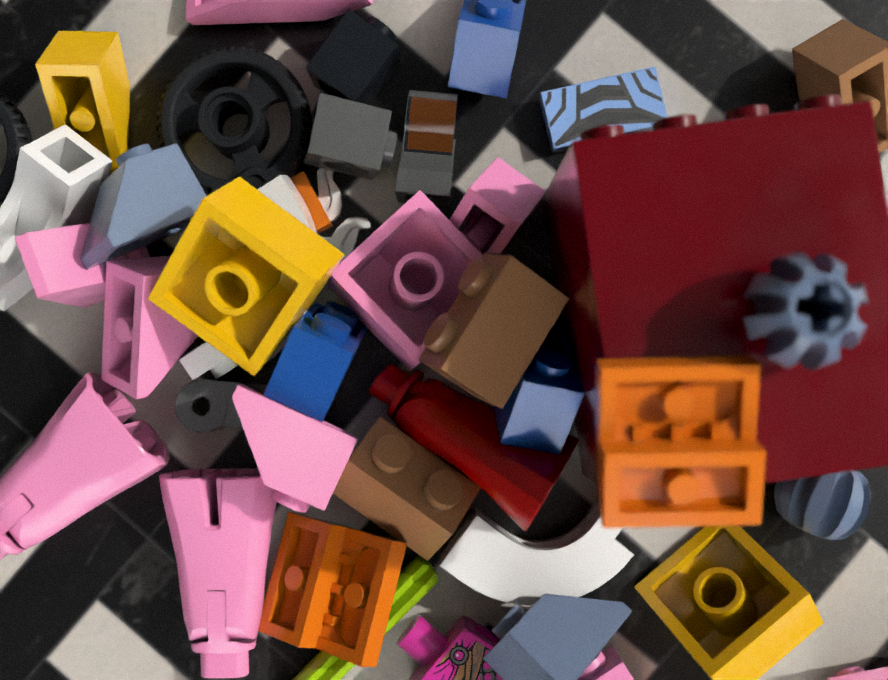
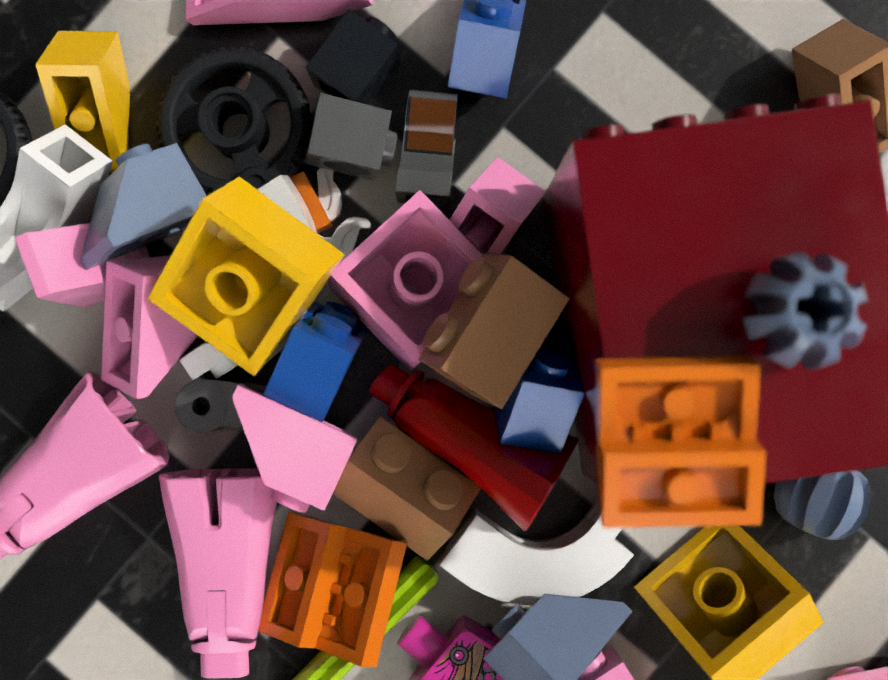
tile [539,66,667,154] -> none

